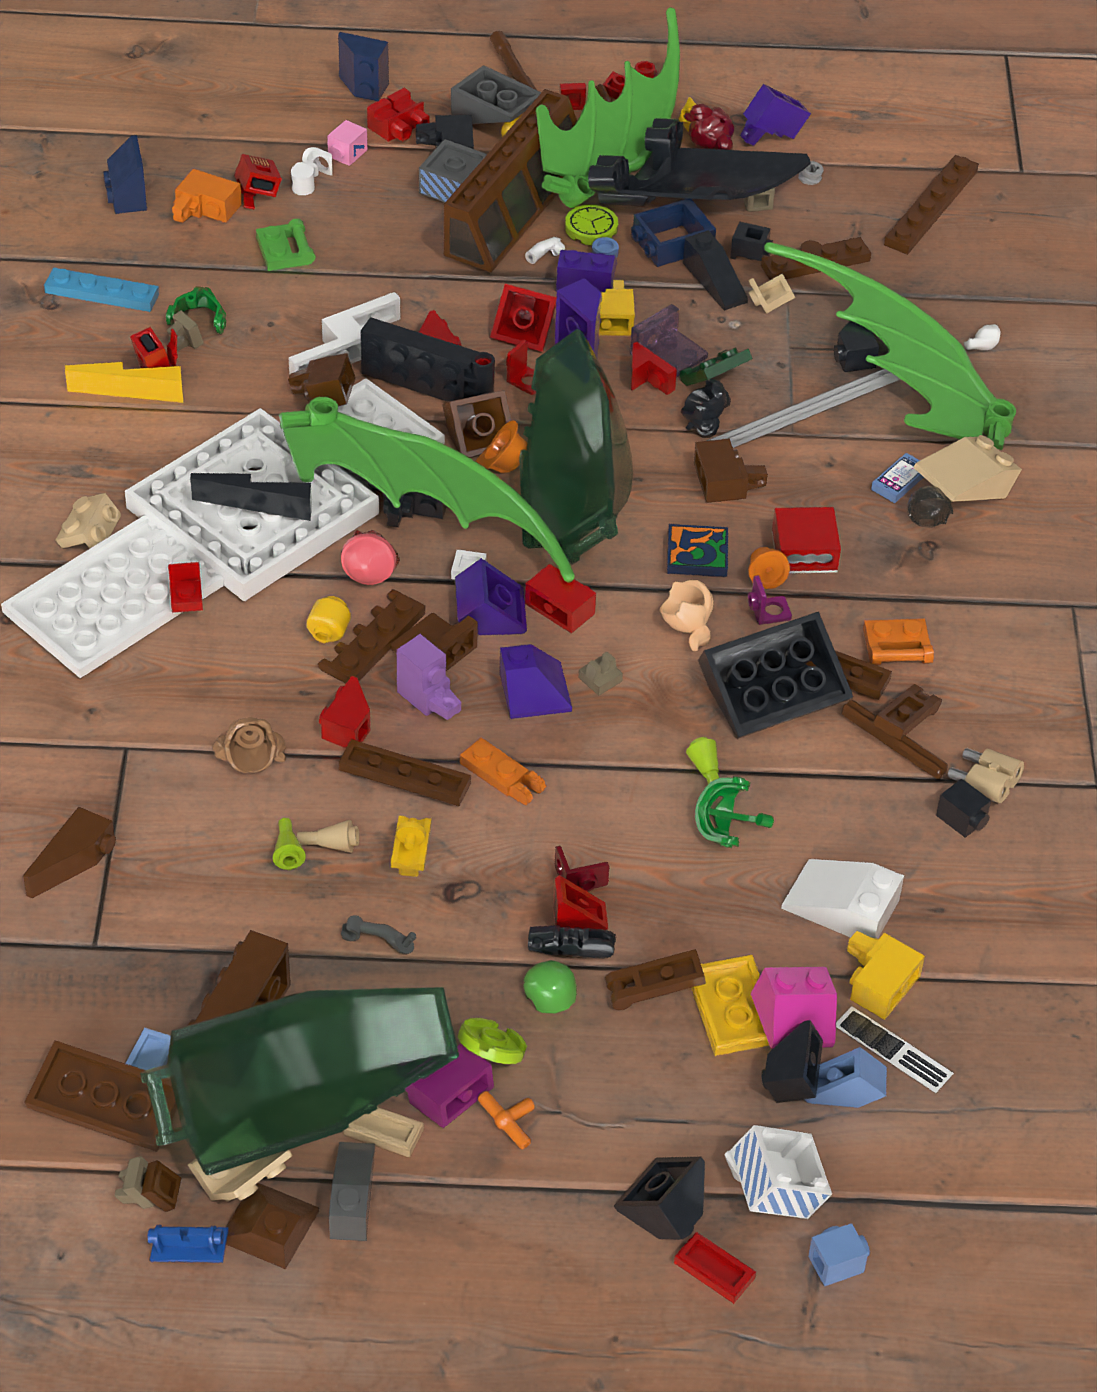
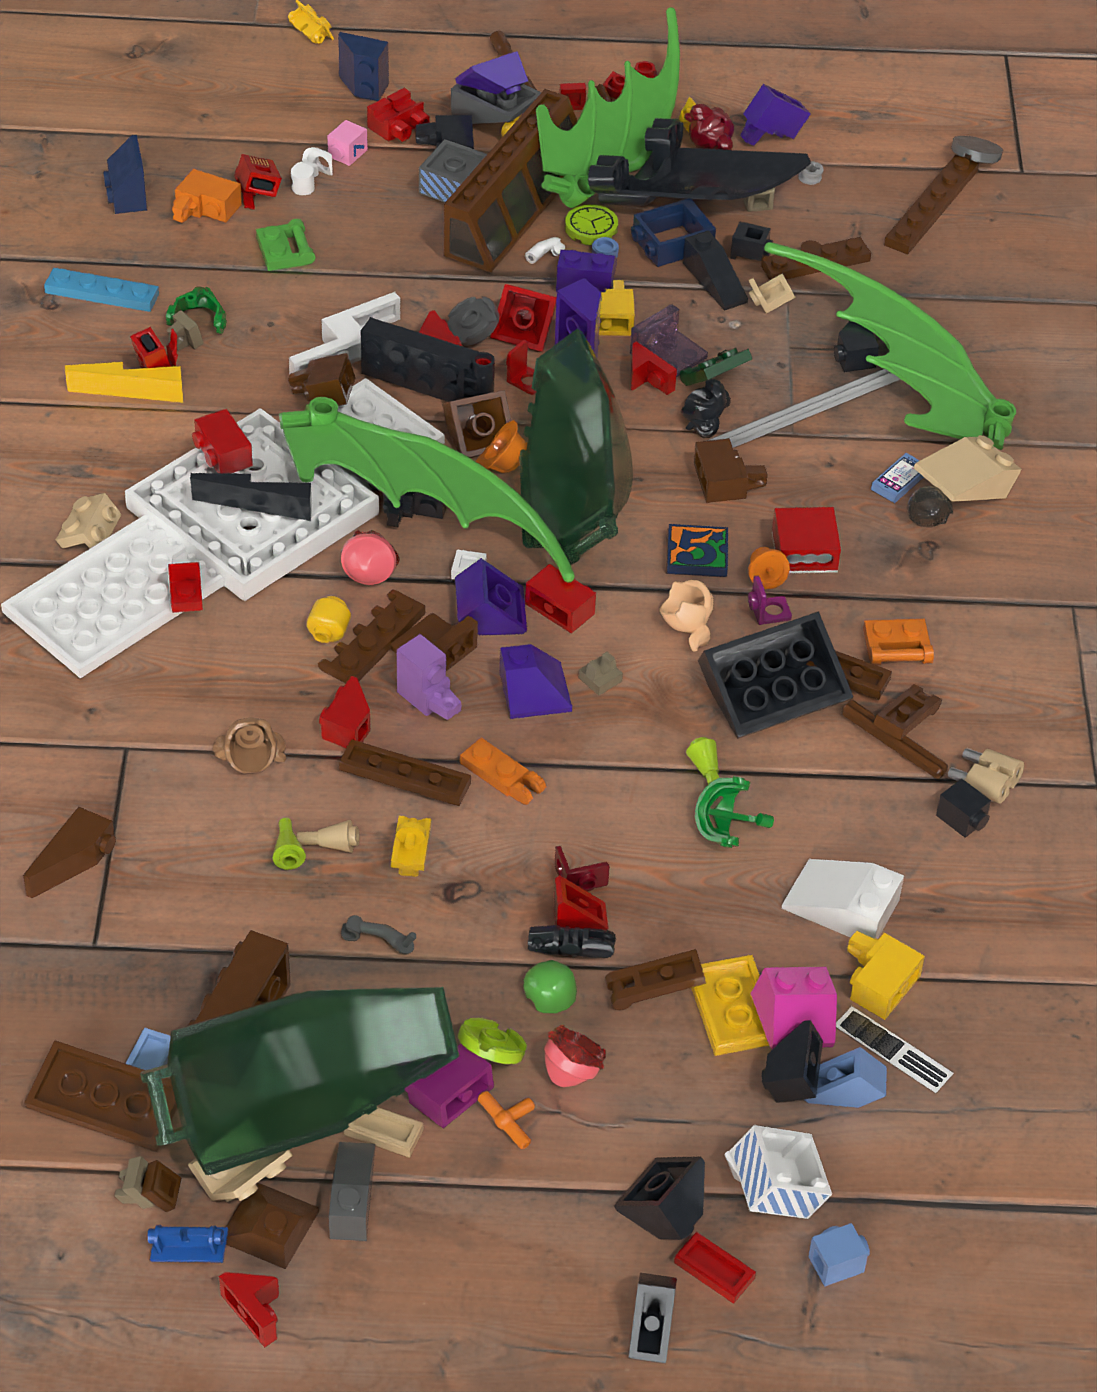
white animal [964,324,1001,351] -> none
none -> red brick [192,408,253,473]
none -> red slope [219,1272,279,1348]
none -> yellow hinge [288,0,334,44]
none -> dark grey tile [448,296,500,346]
none -> dark purple slope [455,51,528,96]
none -> hair [544,1025,606,1087]
none -> slope [629,1273,677,1363]
none -> dark grey tile [951,136,1004,164]

